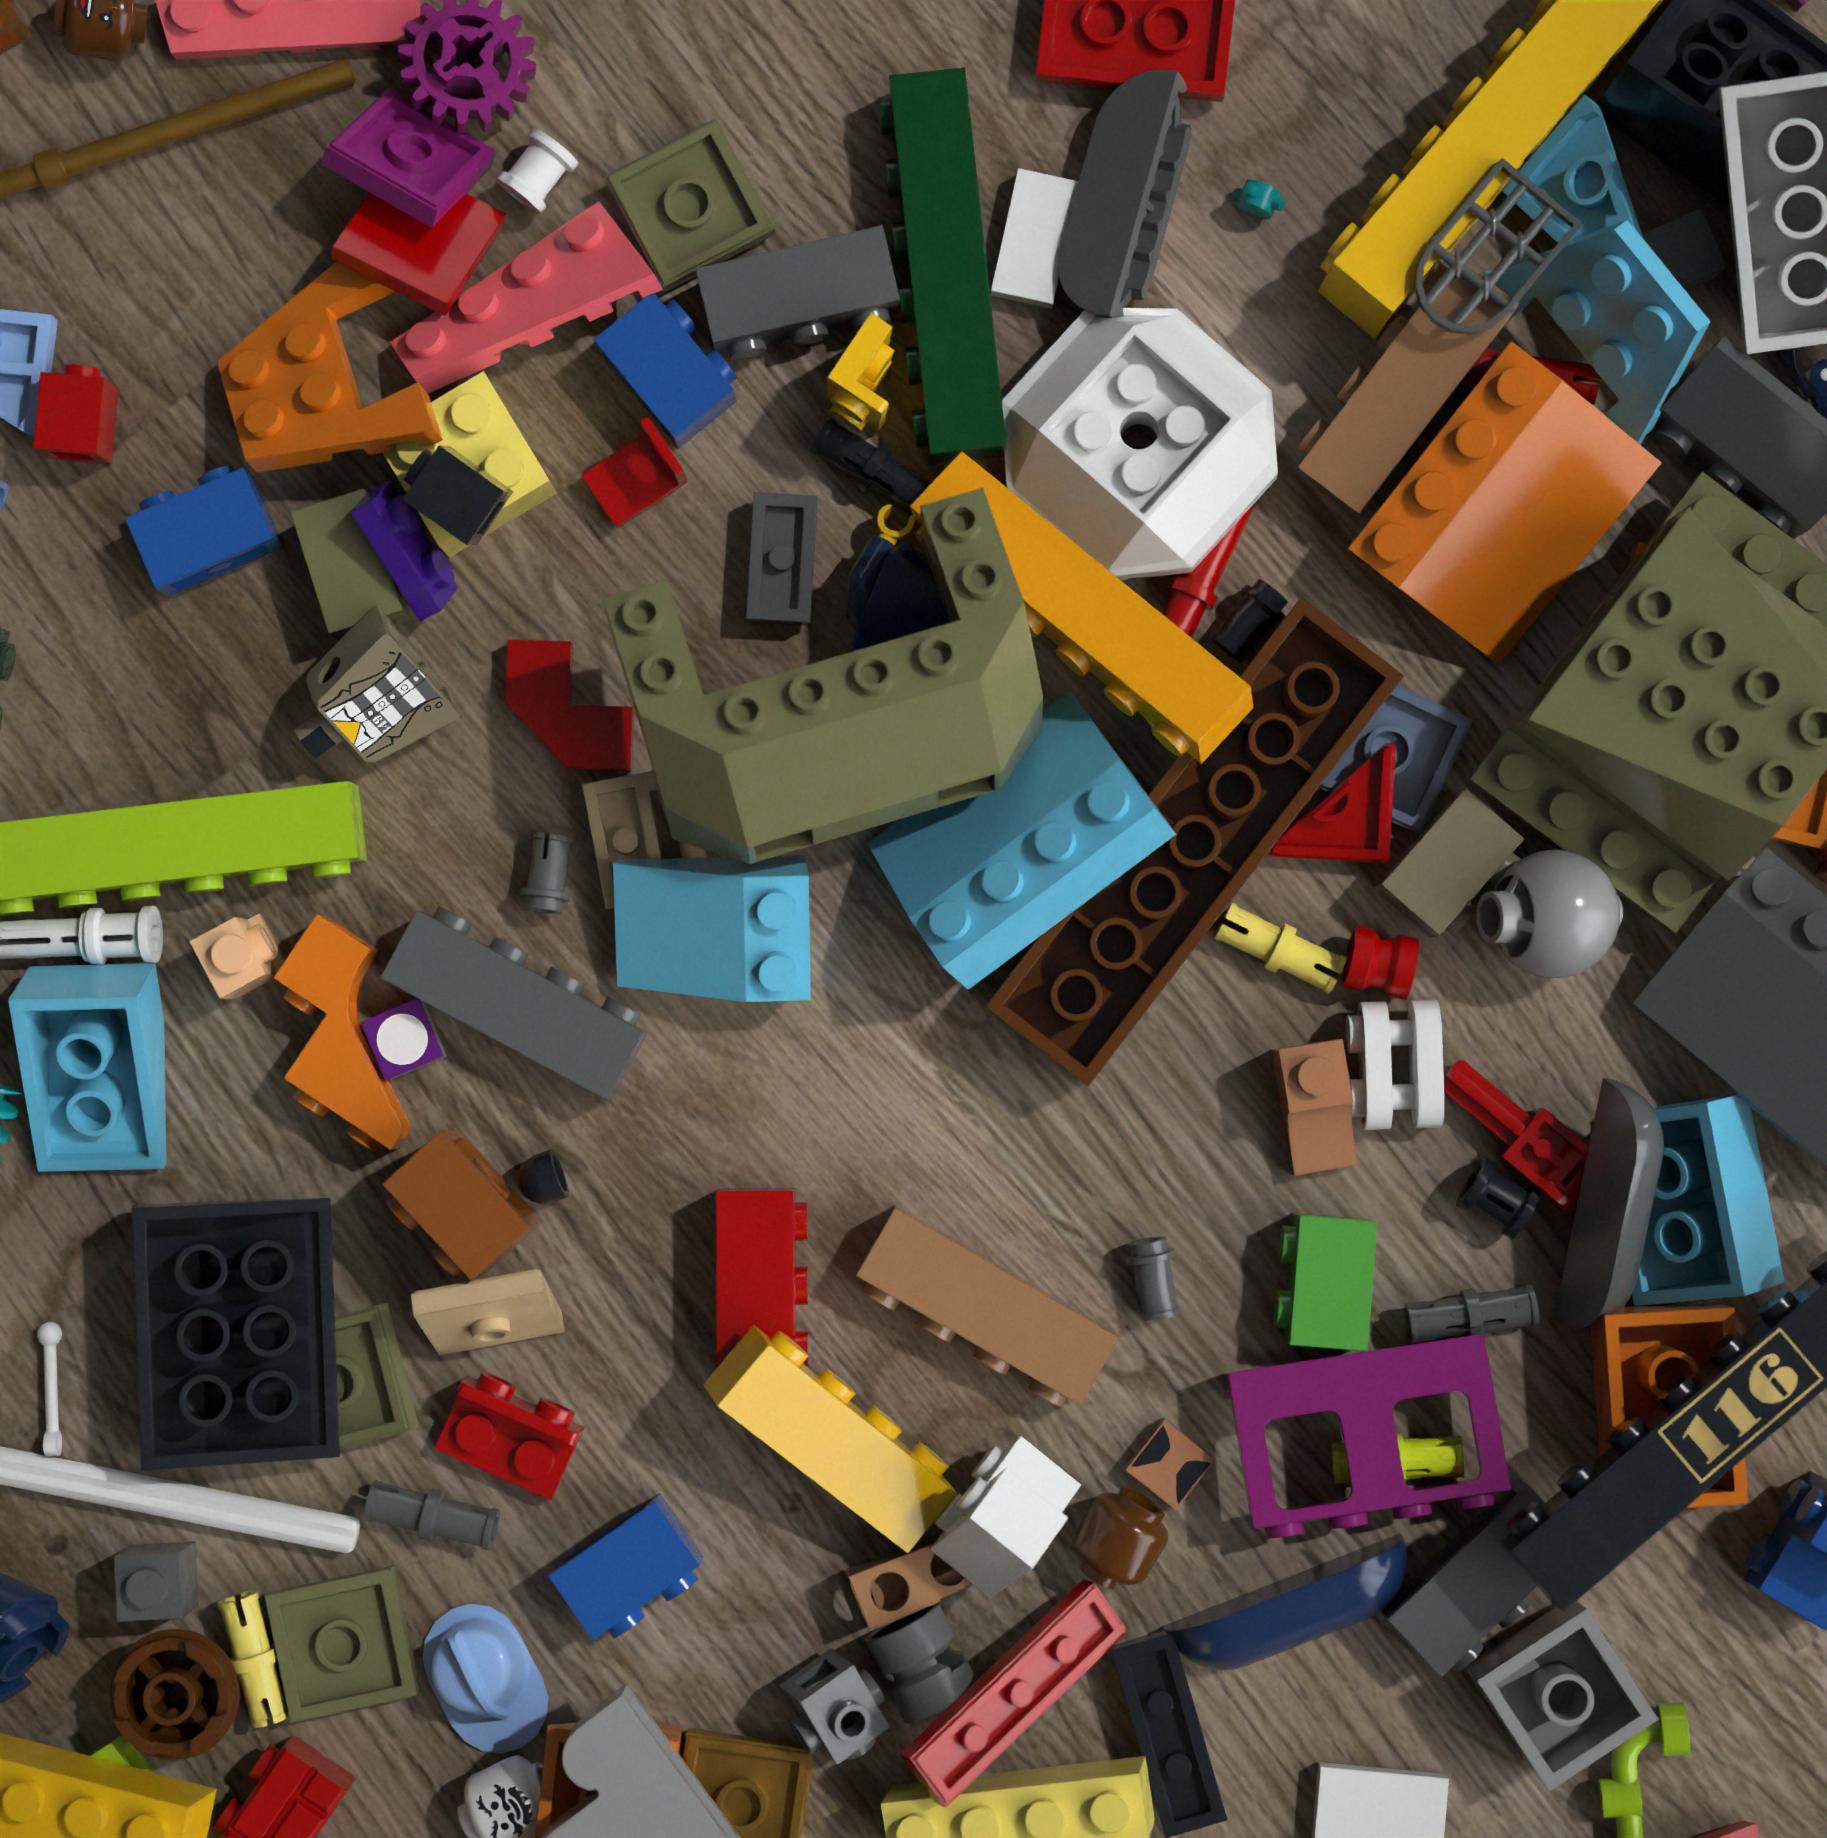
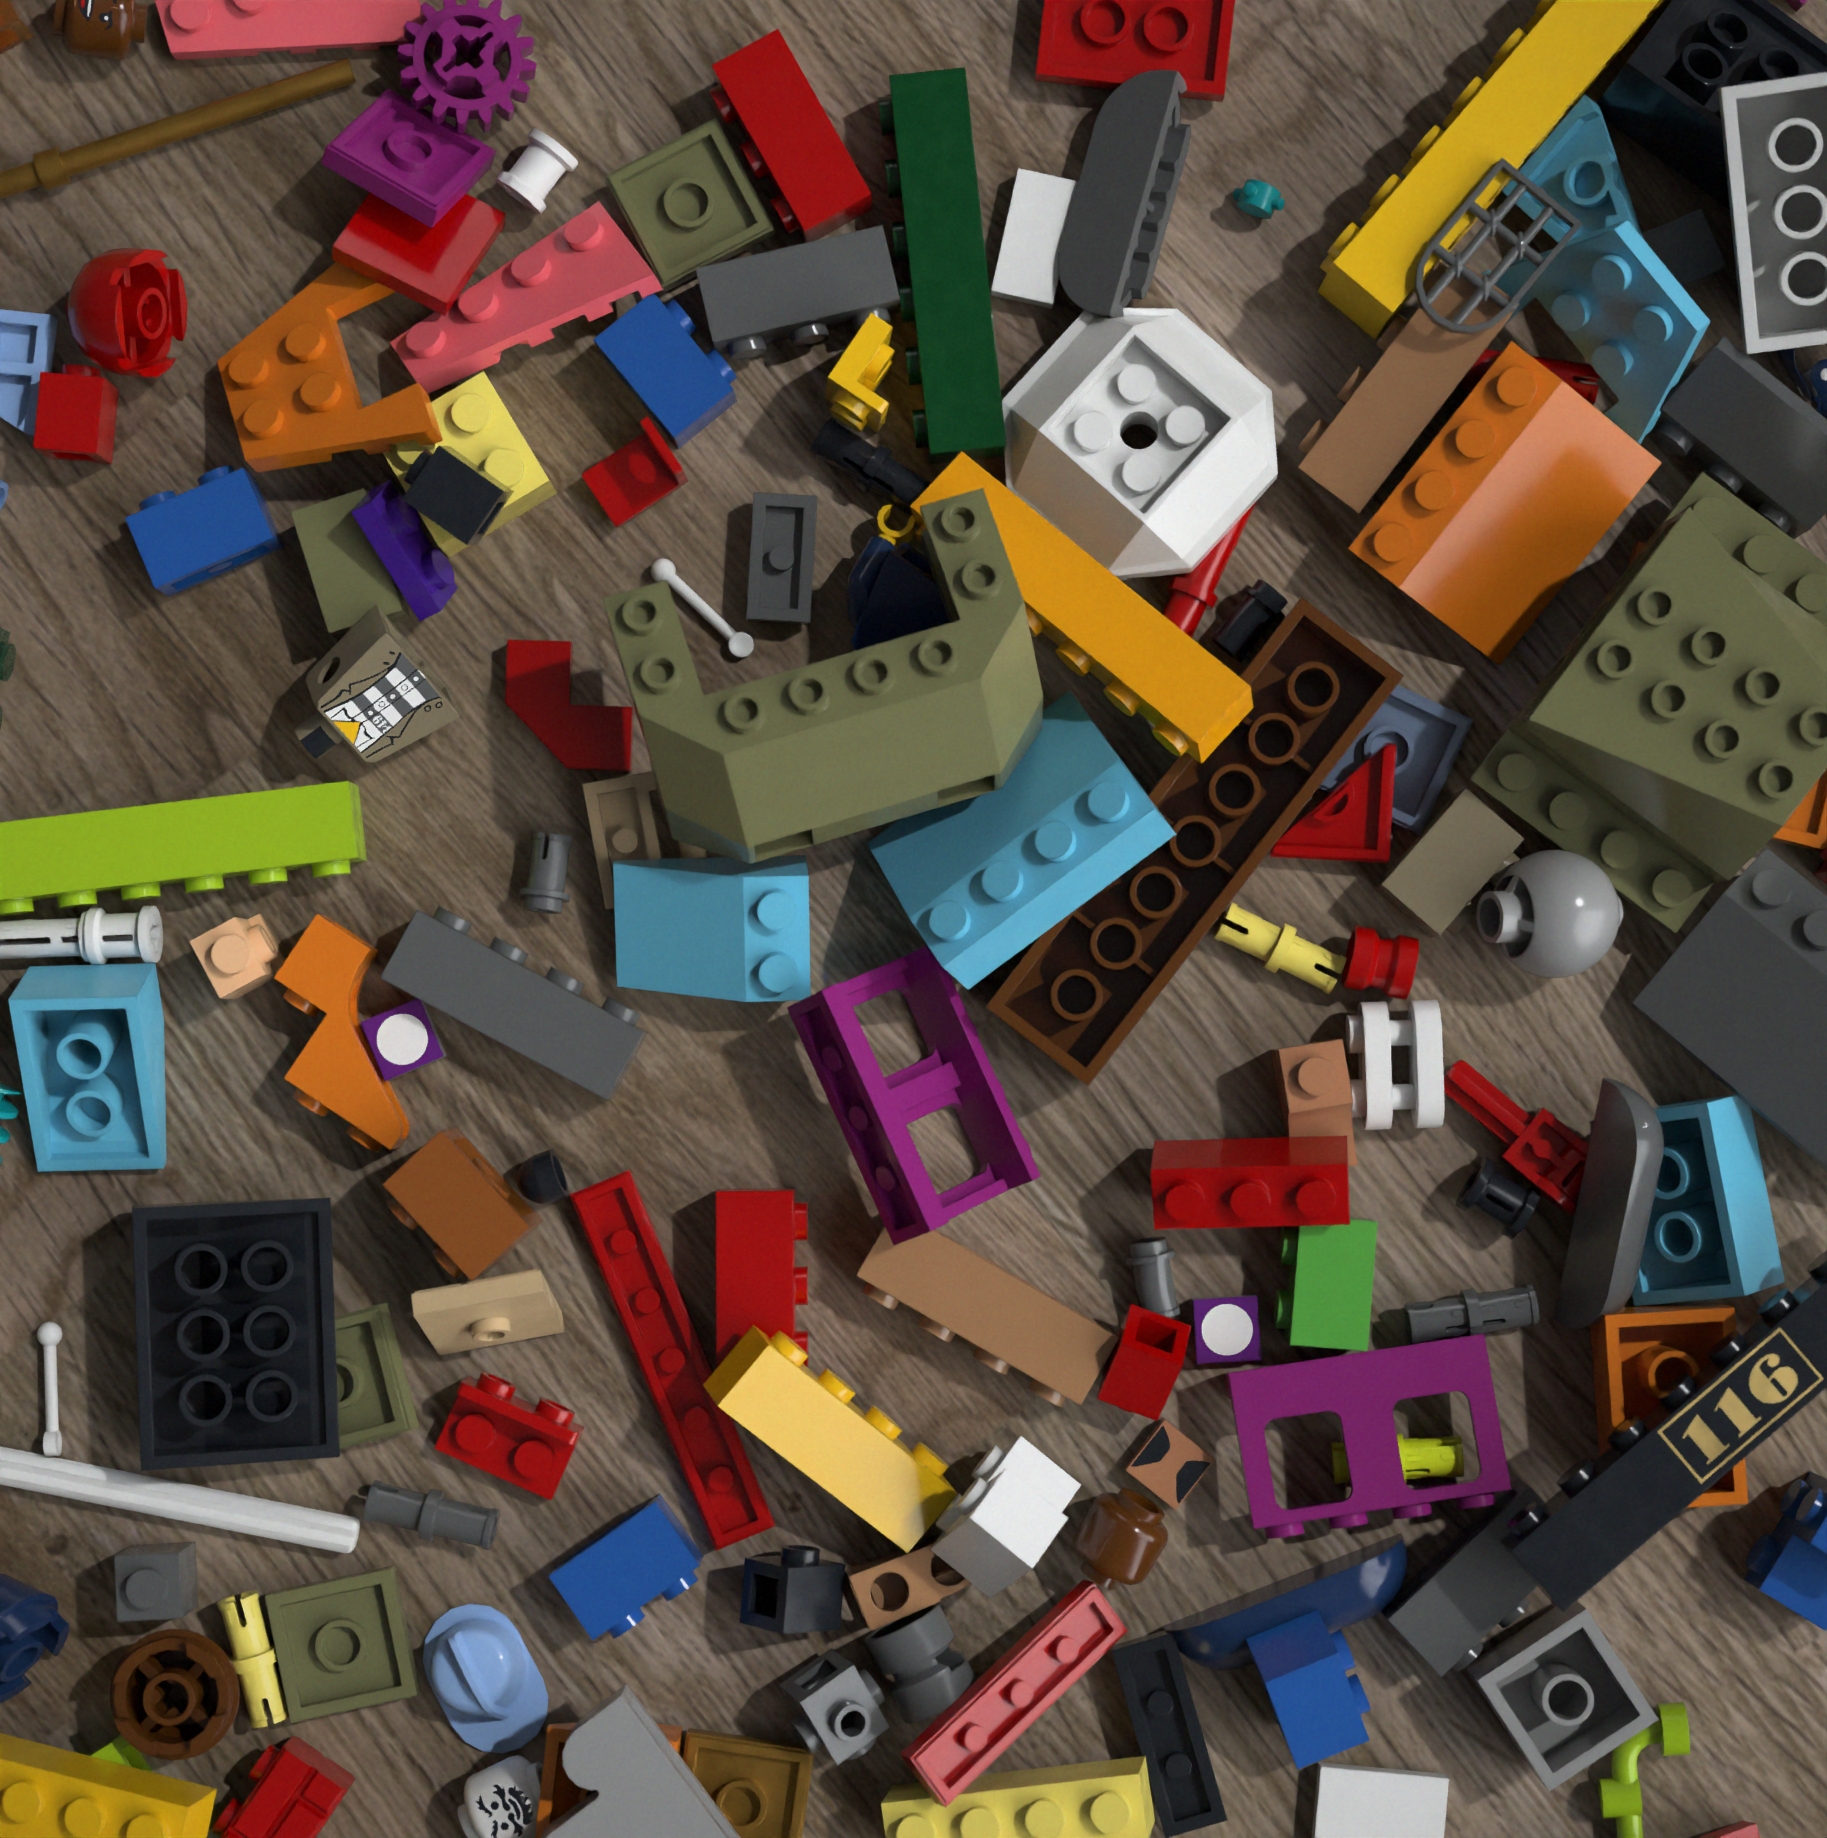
none -> red cylinder [65,248,188,377]
none -> red tile [570,1169,776,1551]
none -> white hinge [651,558,754,658]
none -> red brick [708,29,872,243]
none -> black brick [740,1545,845,1634]
none -> magenta window [787,945,1041,1245]
none -> red brick [1097,1304,1191,1421]
none -> red brick [1151,1135,1350,1229]
none -> tile [1191,1294,1261,1364]
none -> blue brick [1246,1609,1371,1770]

